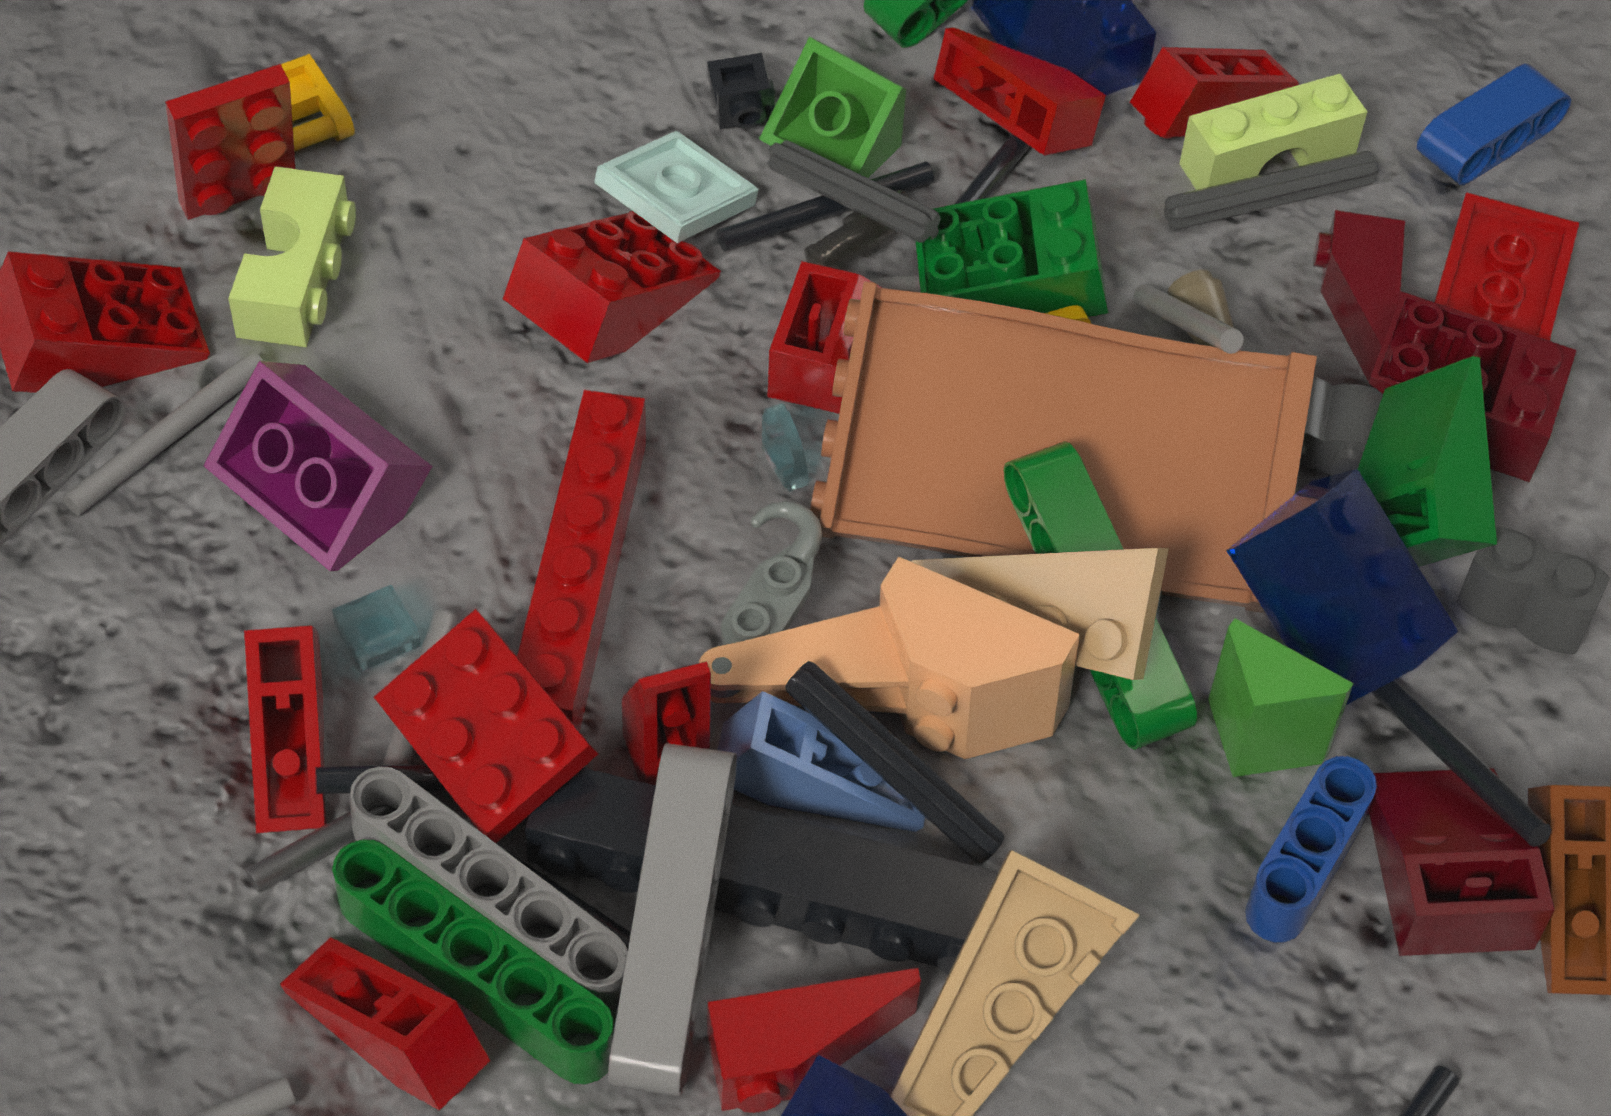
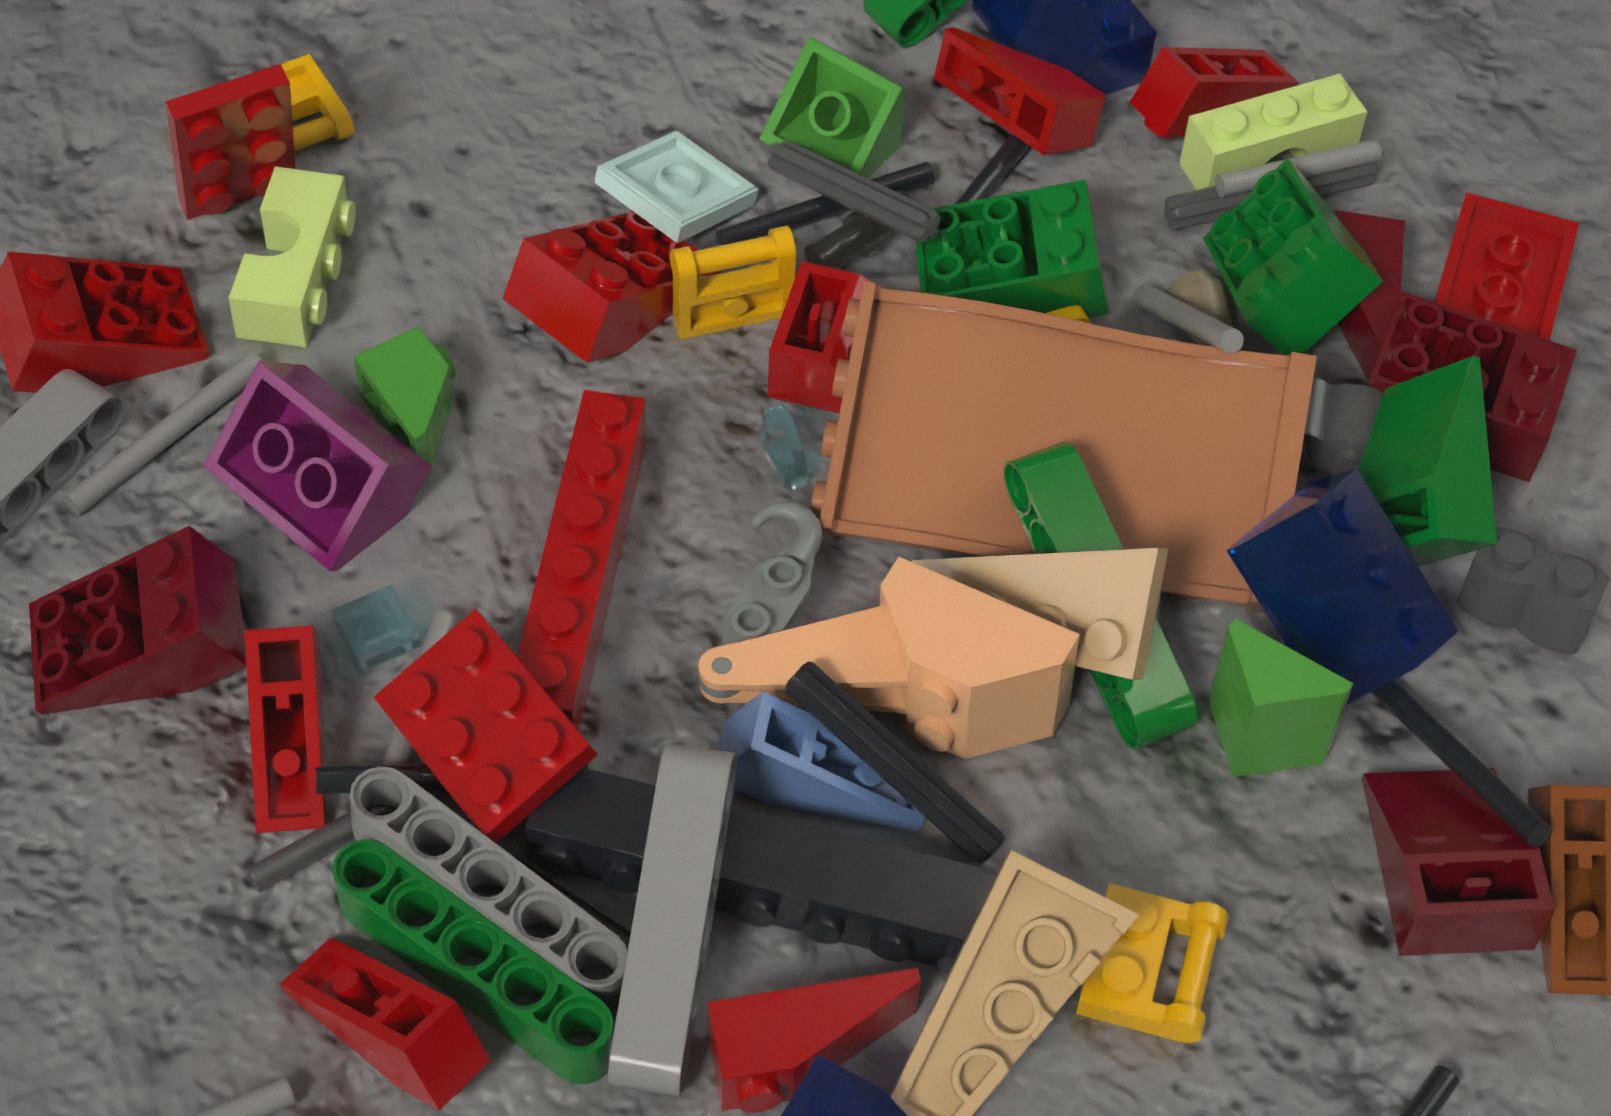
red slope [622,661,711,786] -> none
black bracket [707,53,775,130] -> none
blue beam [1245,756,1377,942] -> none
blue beam [1417,63,1571,185] -> none
none -> dark red slope [29,525,246,715]
none -> bright green slope [354,326,456,465]
none -> yellow plate [669,225,796,340]
none -> yellow plate [1076,883,1229,1043]
none -> green slope [1203,158,1383,356]
none -> light grey bar [1215,139,1382,198]

